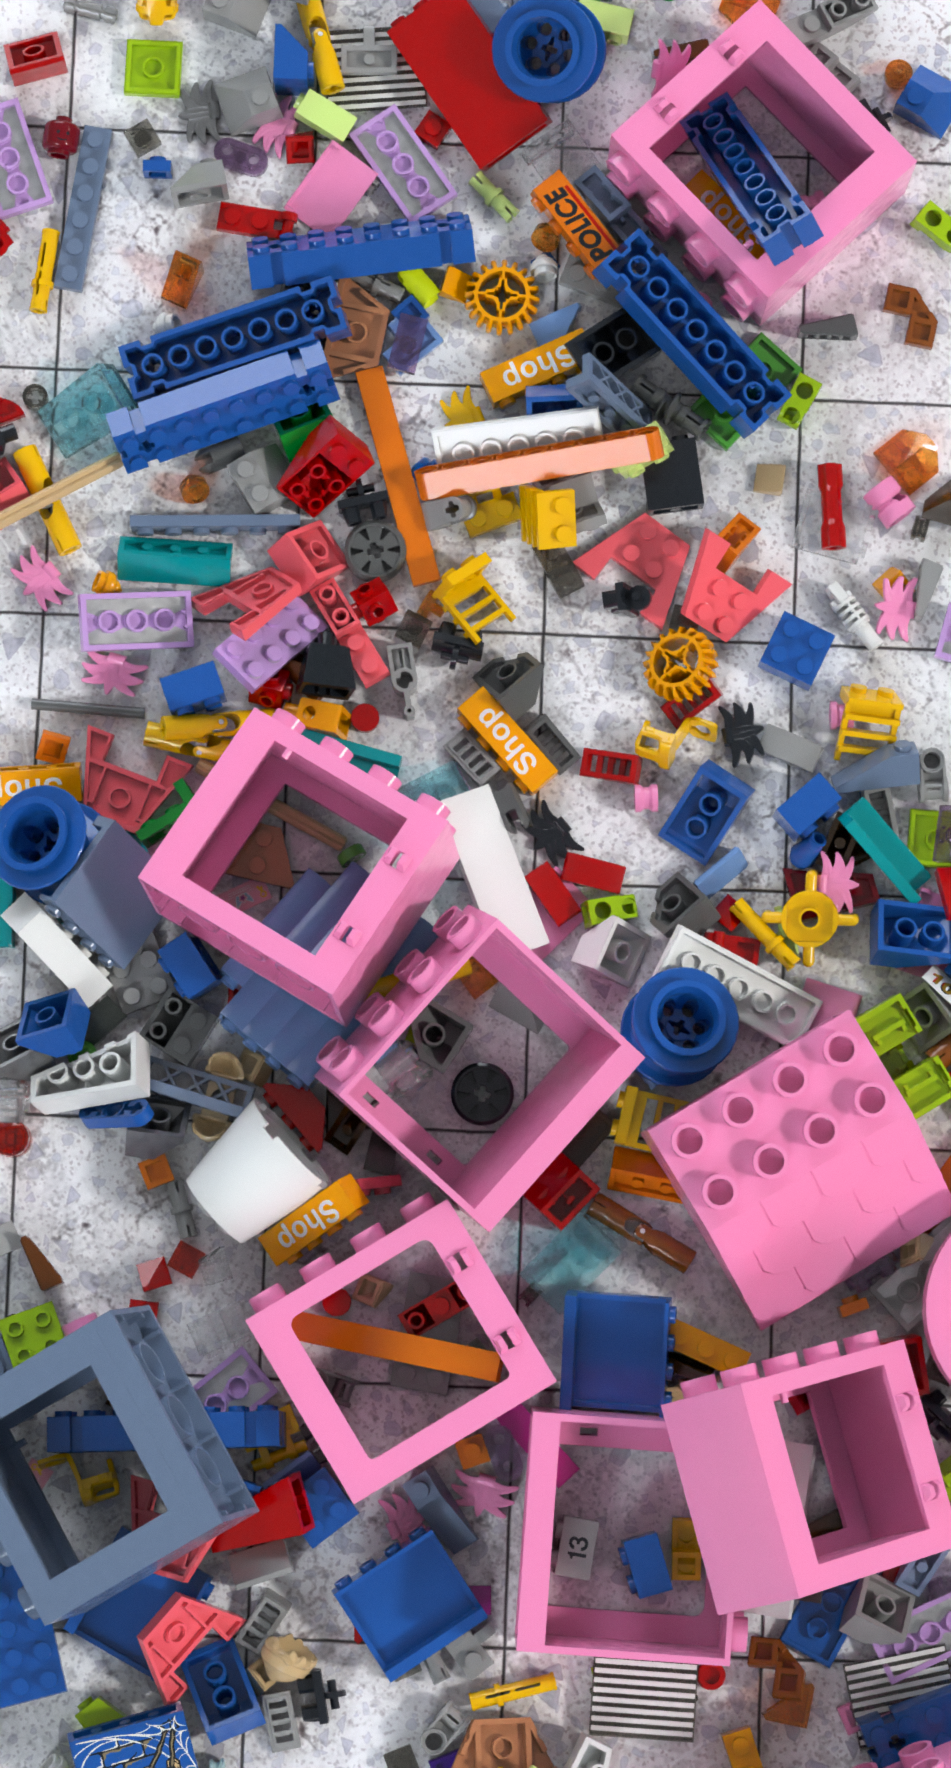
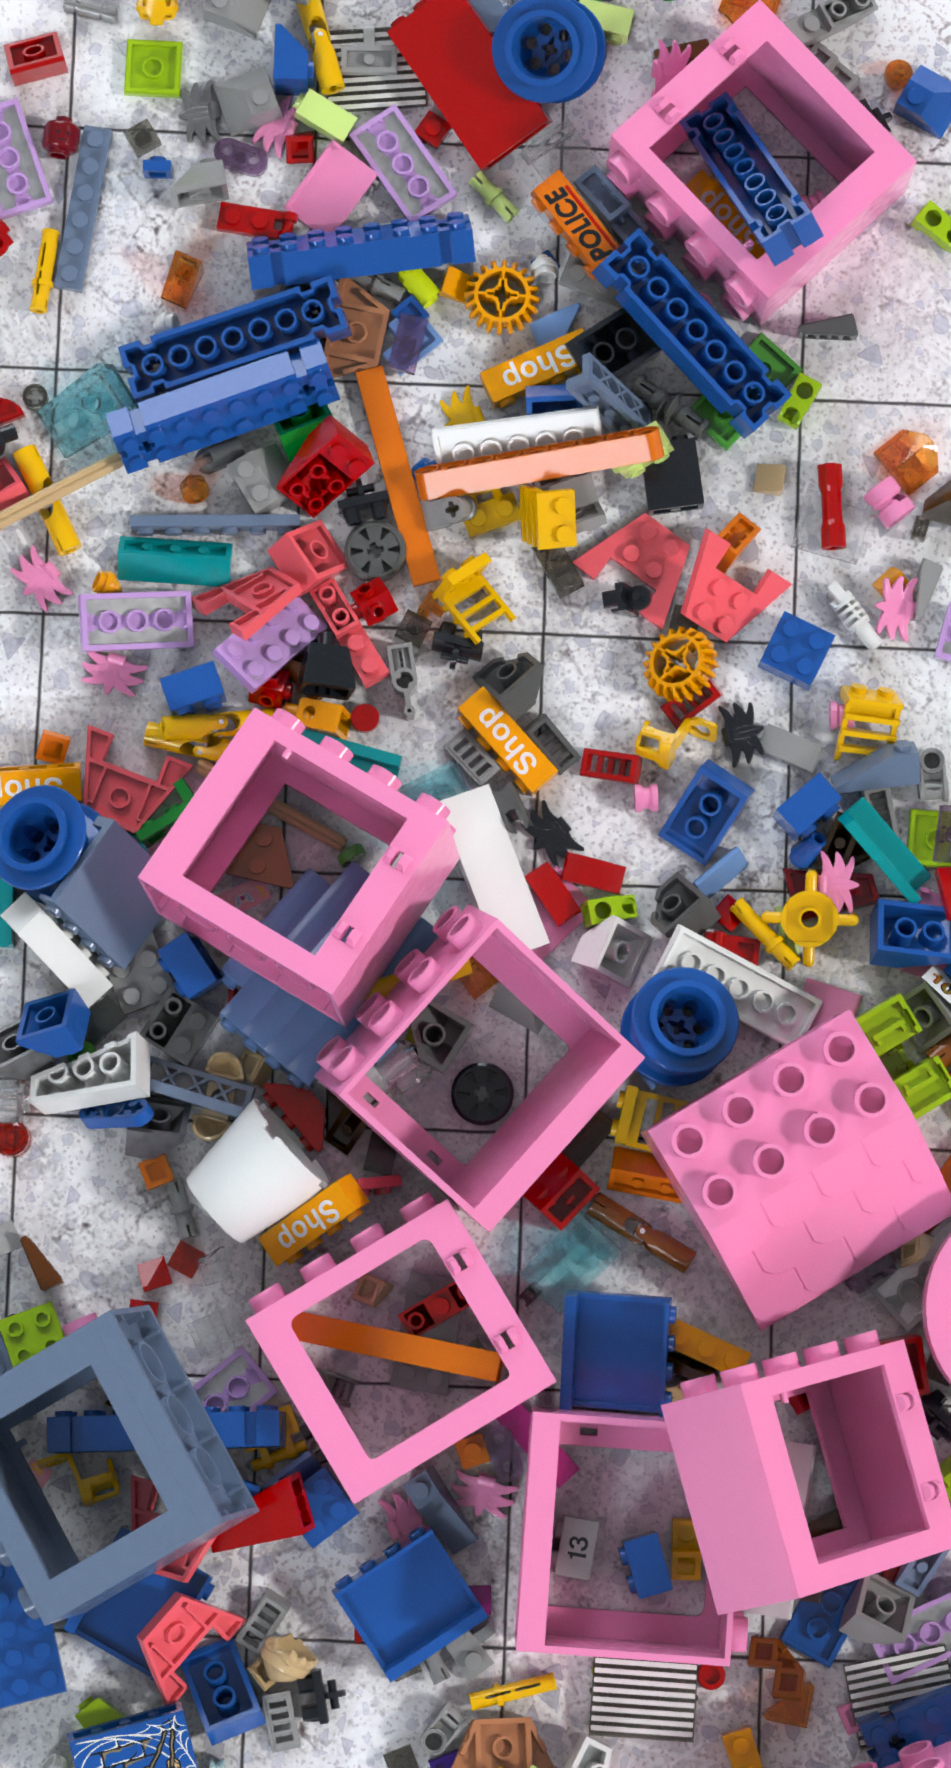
dark grey piece [31,698,145,719] -> none
light grey slope [228,1539,294,1591] -> none
red tile [322,1288,351,1316] -> none
clear orange tile [531,223,561,252] -> none
orange plate [836,1294,870,1318] -> none
dark orange tile [882,283,938,350] -> none

